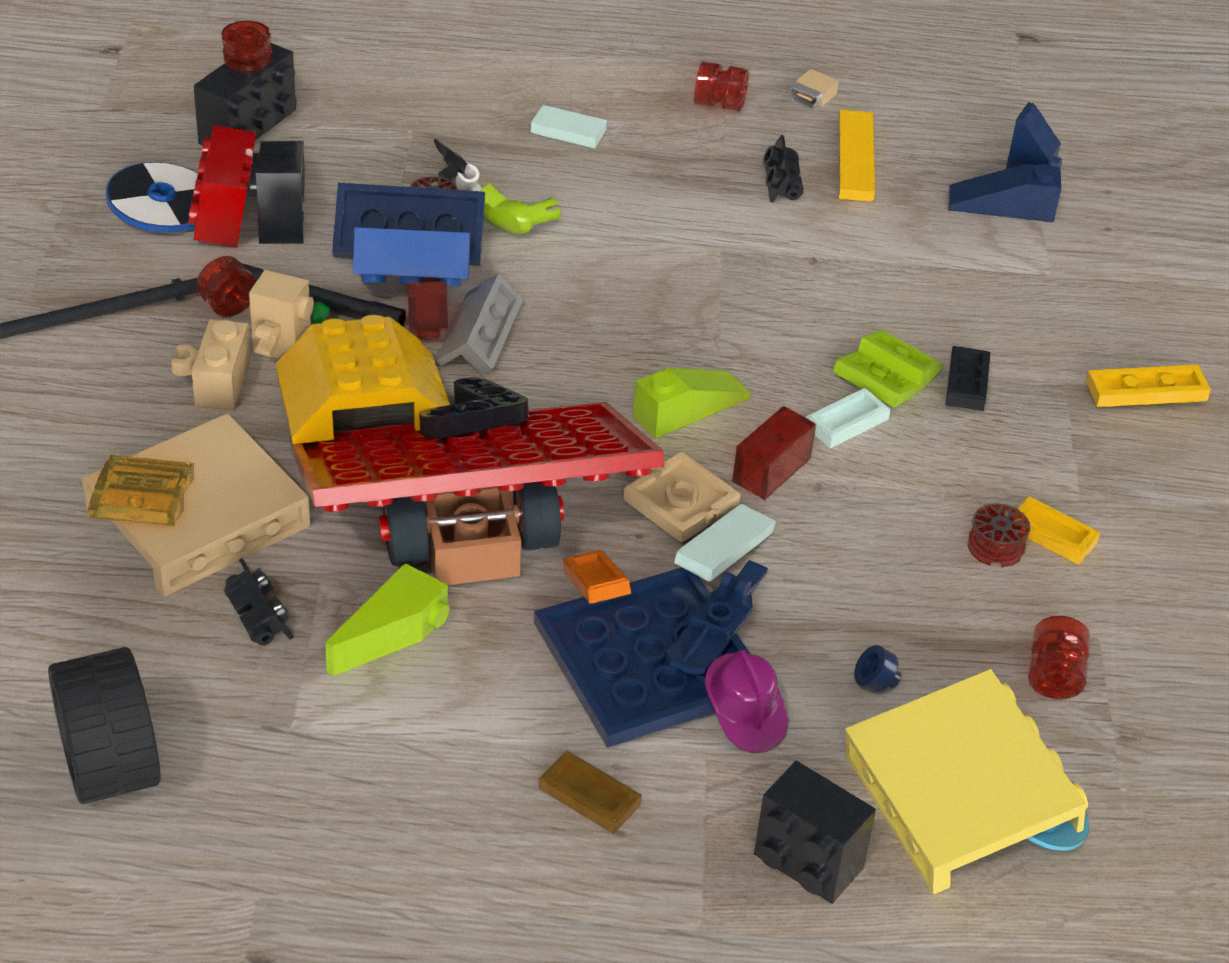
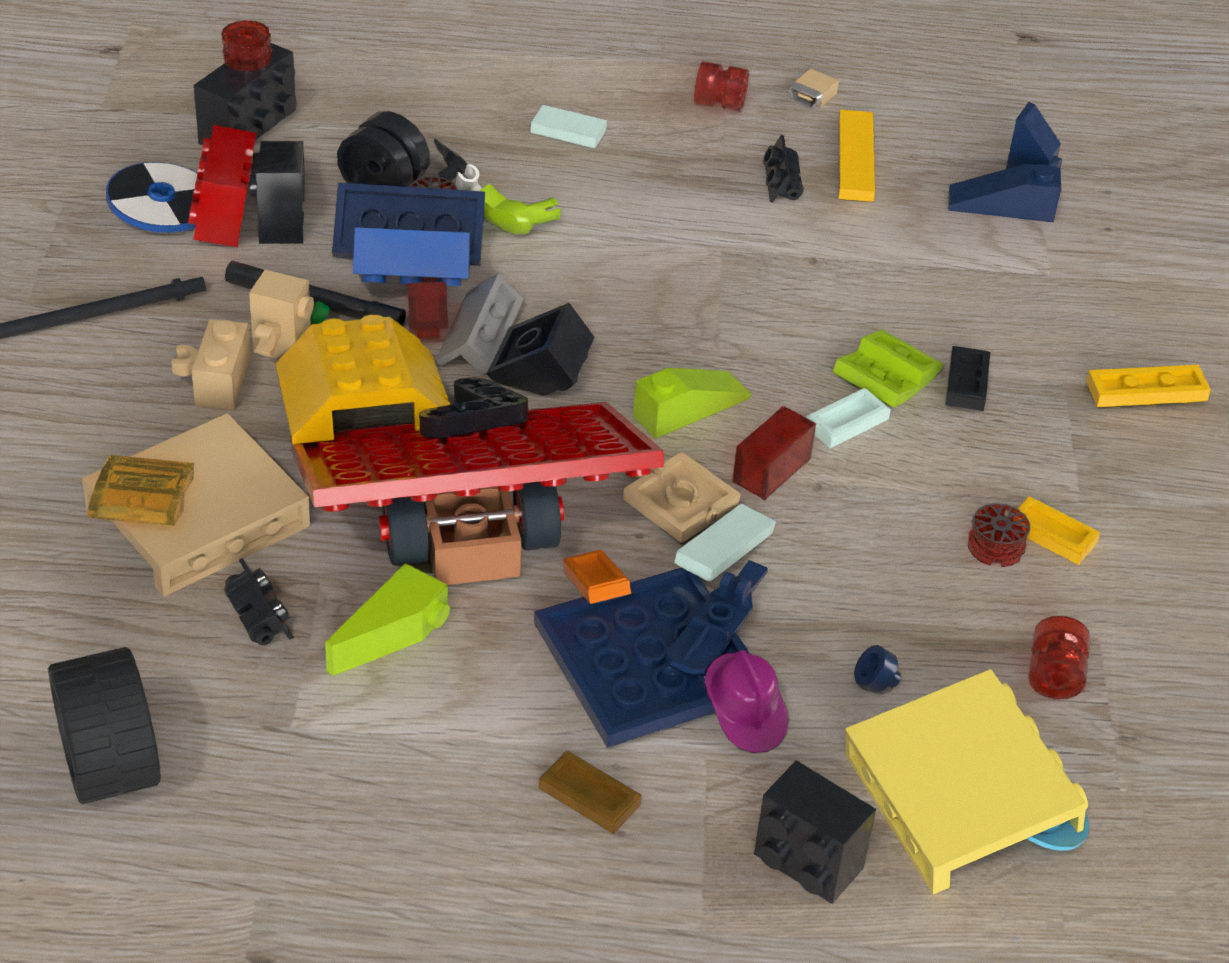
clear red wheel [196,256,257,317] -> none
none -> black wheel [337,111,430,187]
none -> black slope [487,303,595,396]

